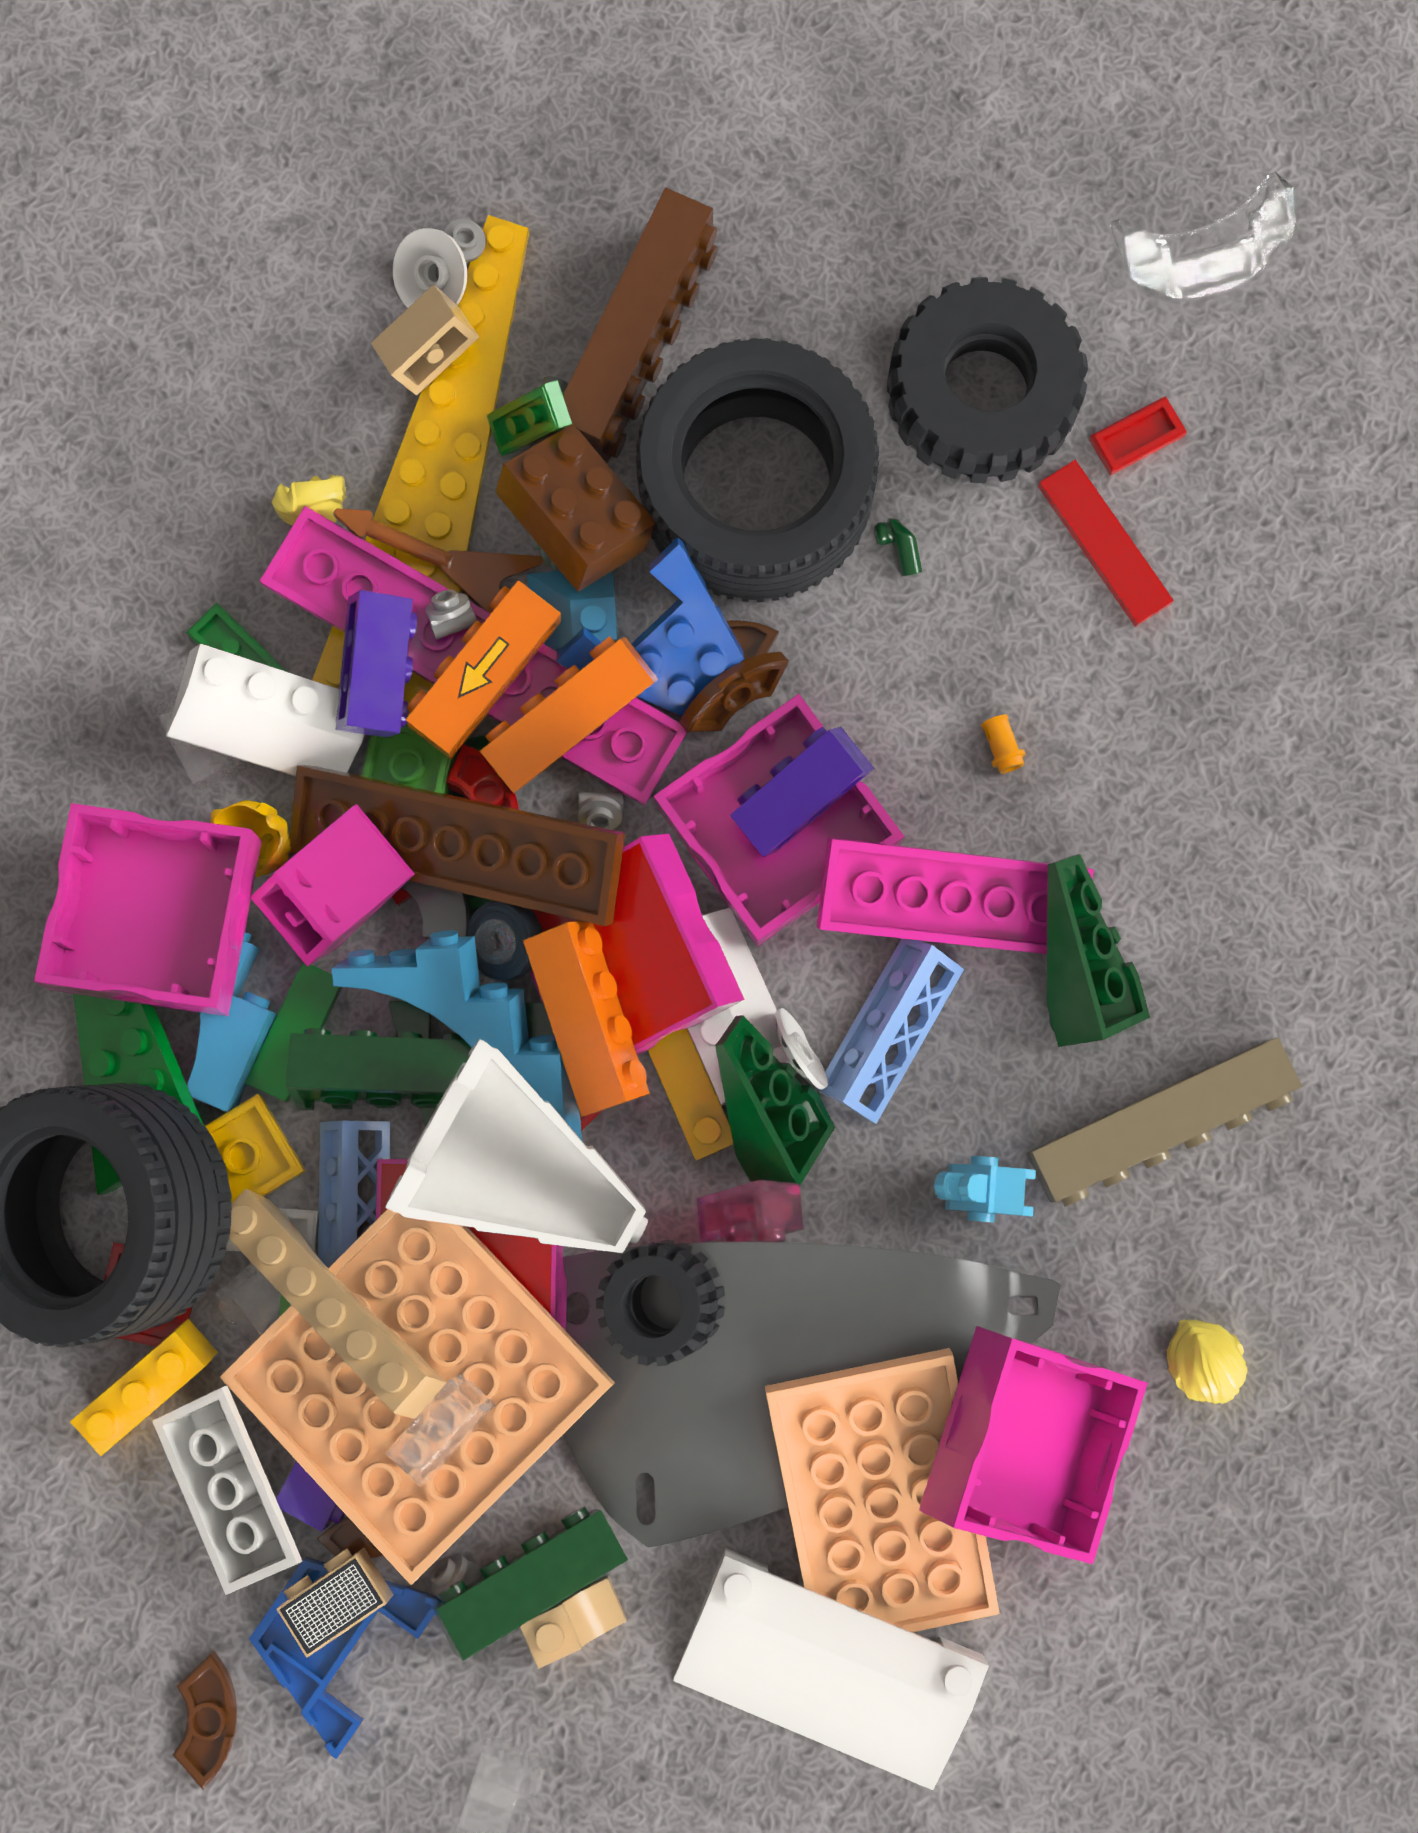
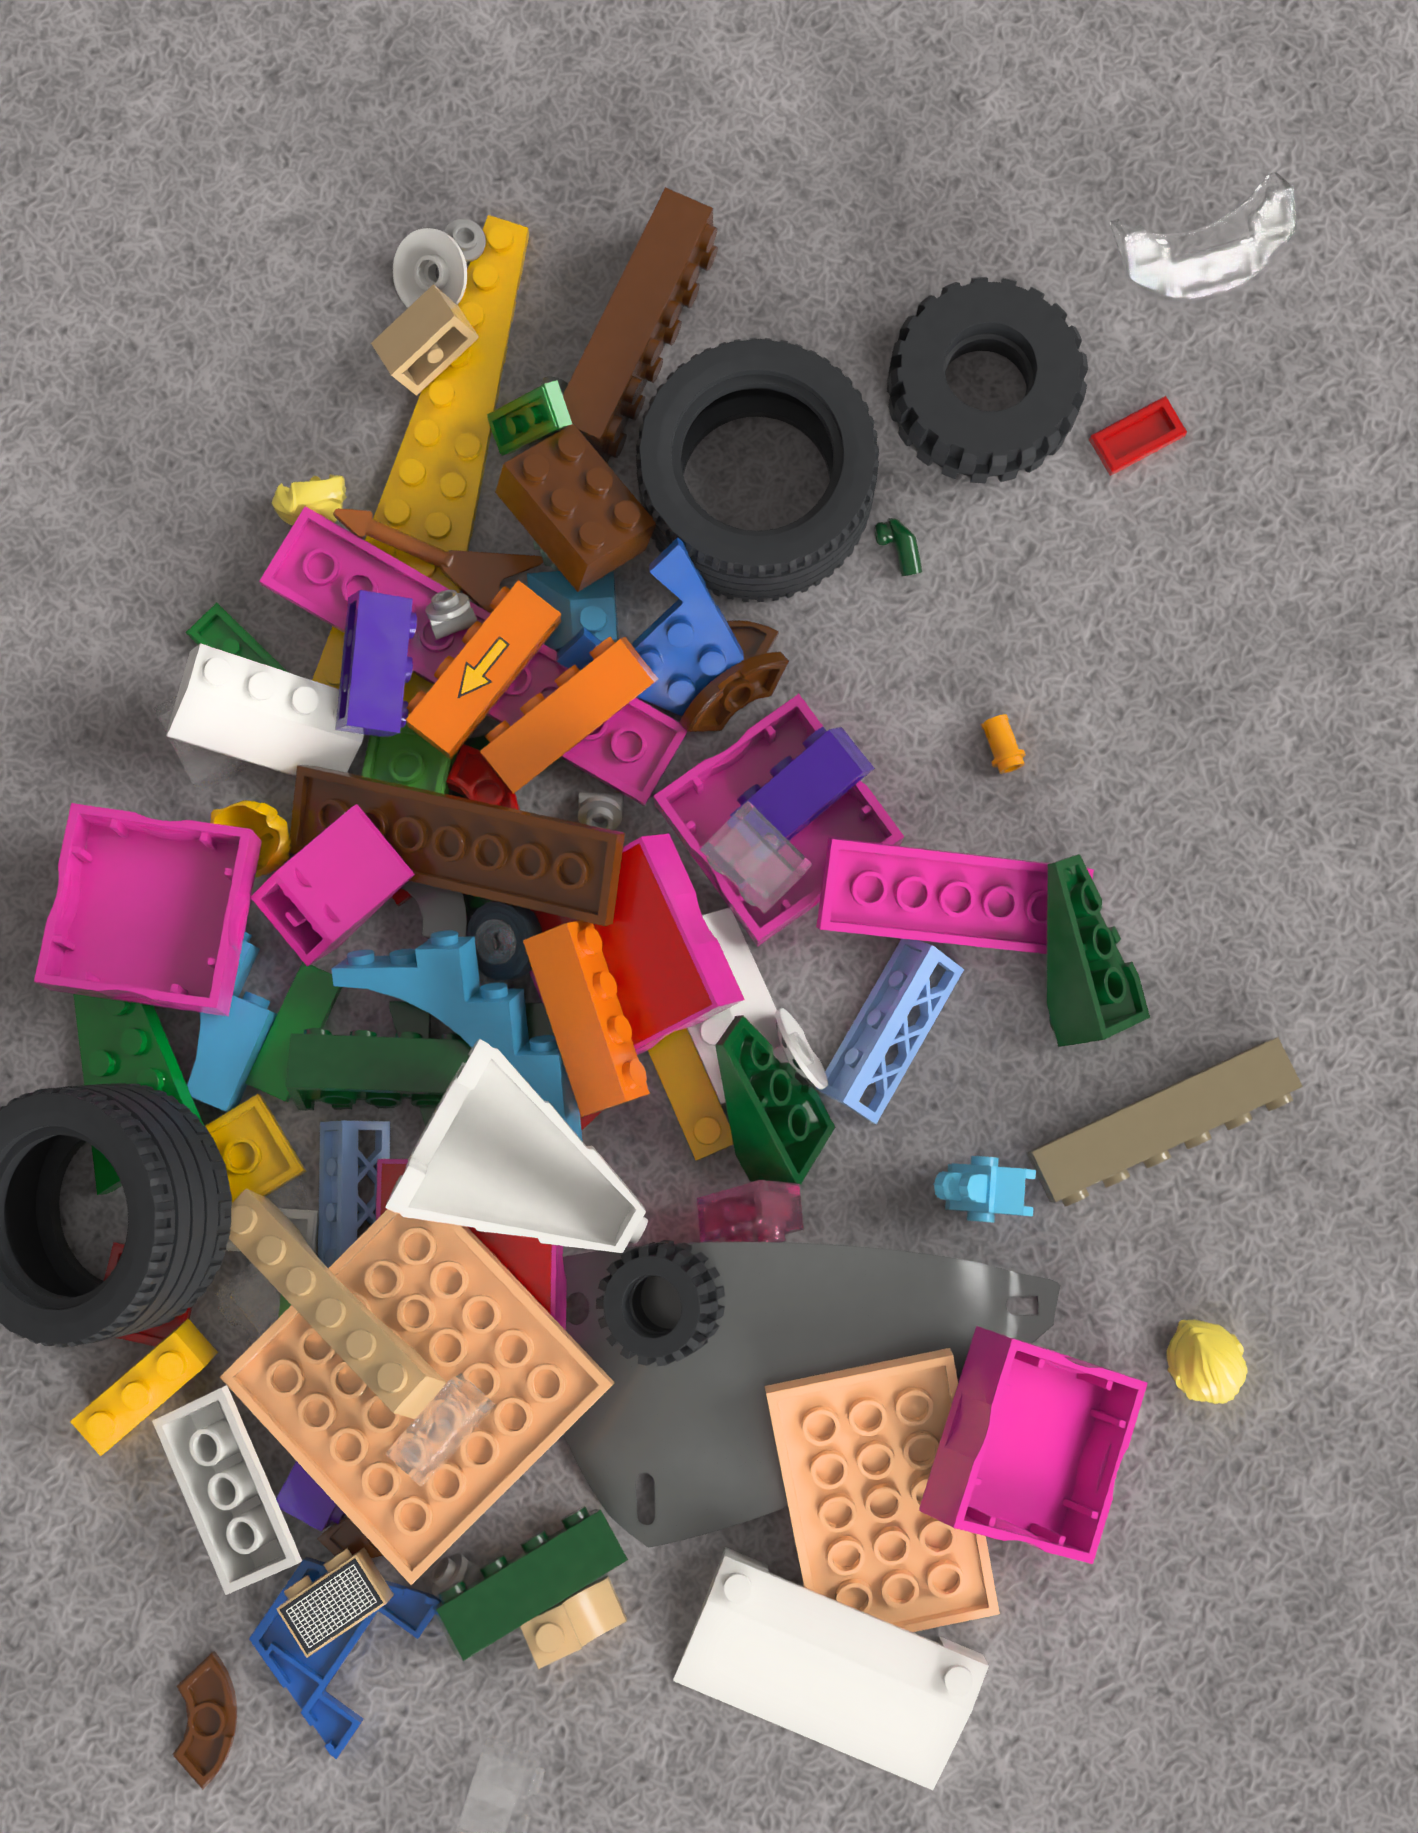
red tile [1038,459,1174,627] -> none
none -> clear brick [699,801,812,914]

